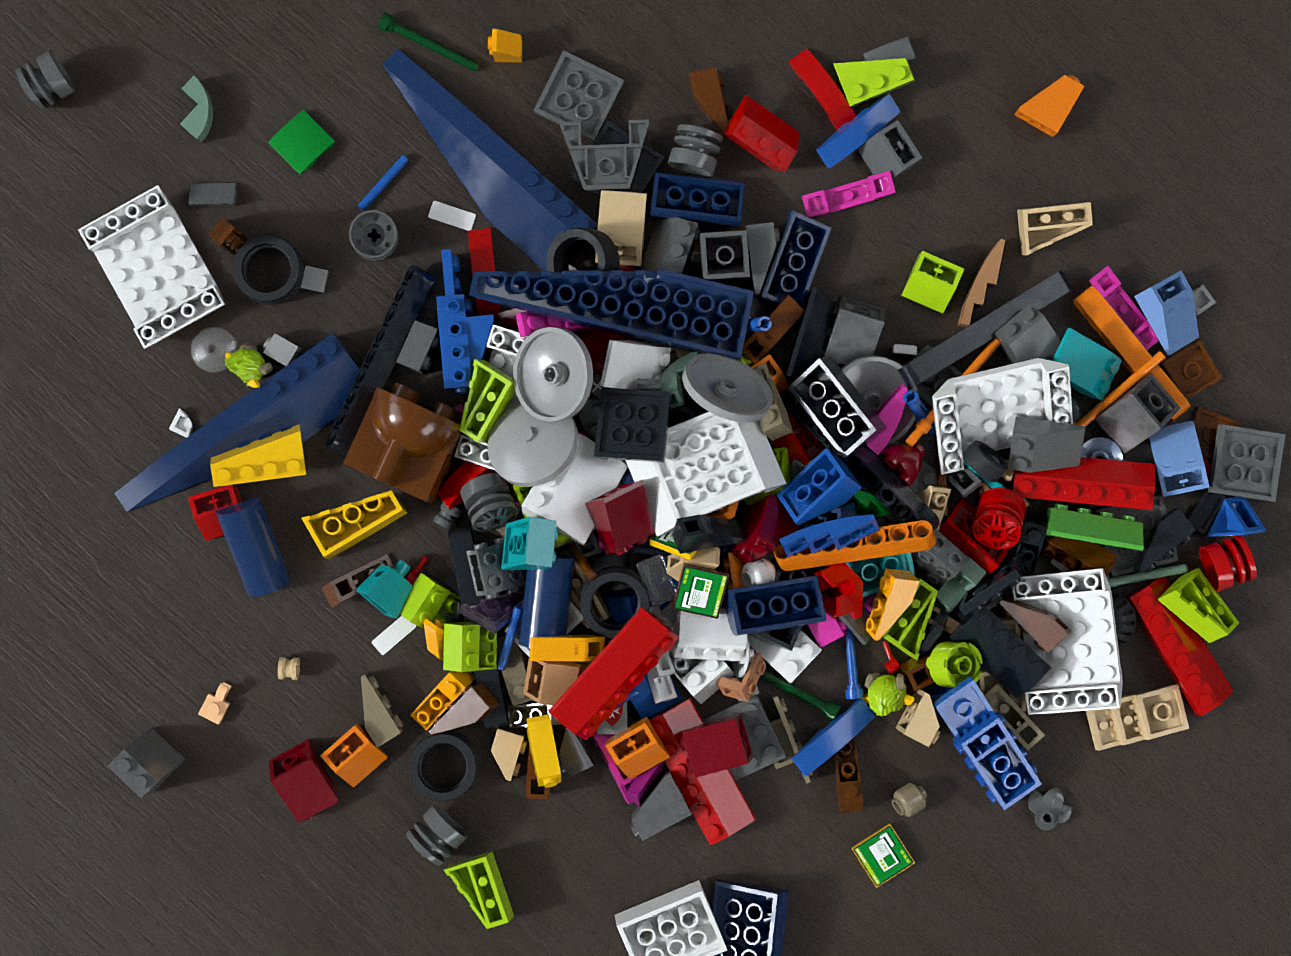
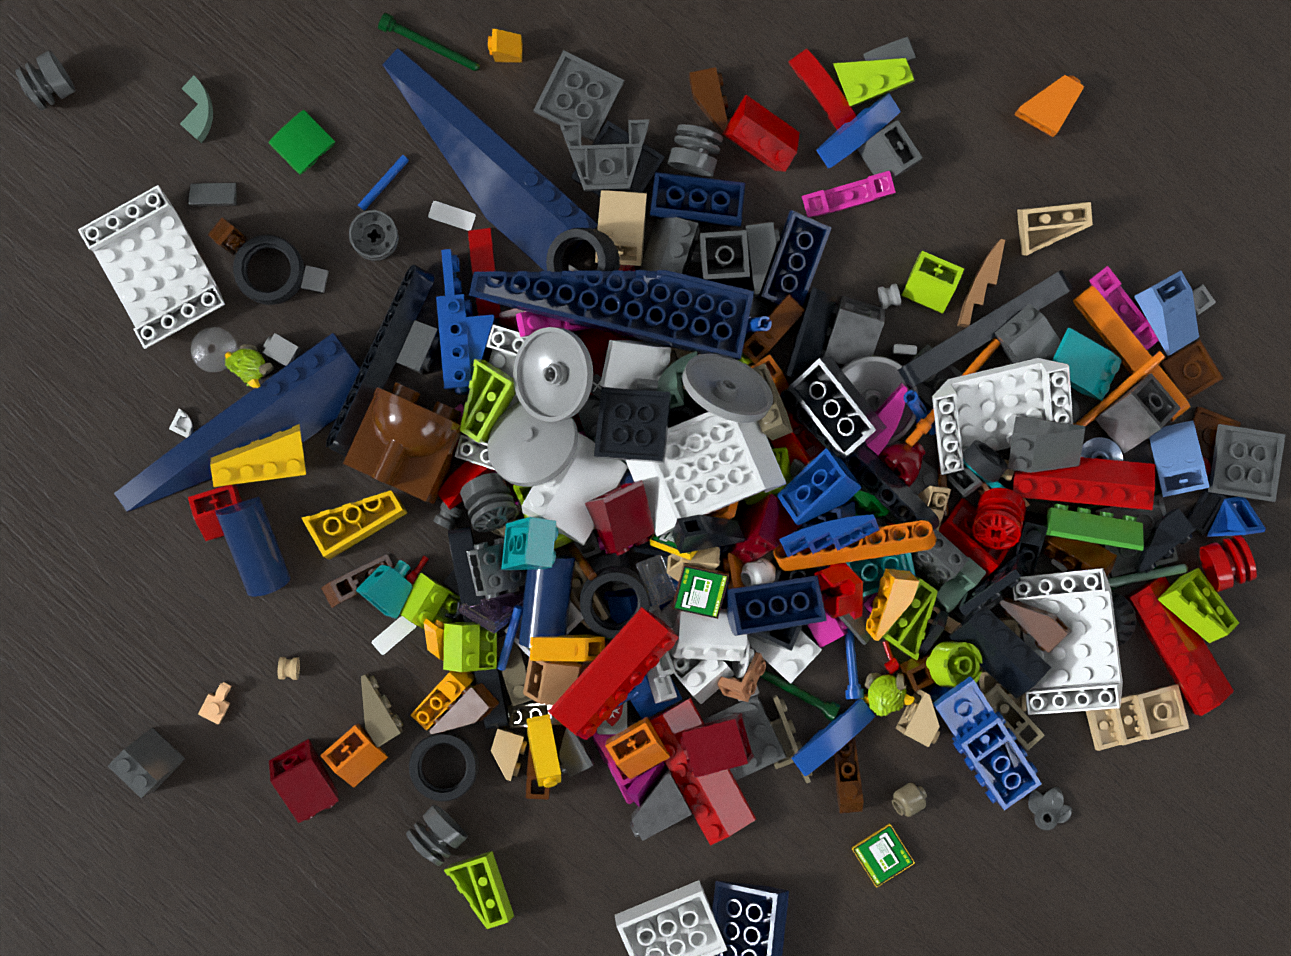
none -> light grey wheel [878,284,901,310]

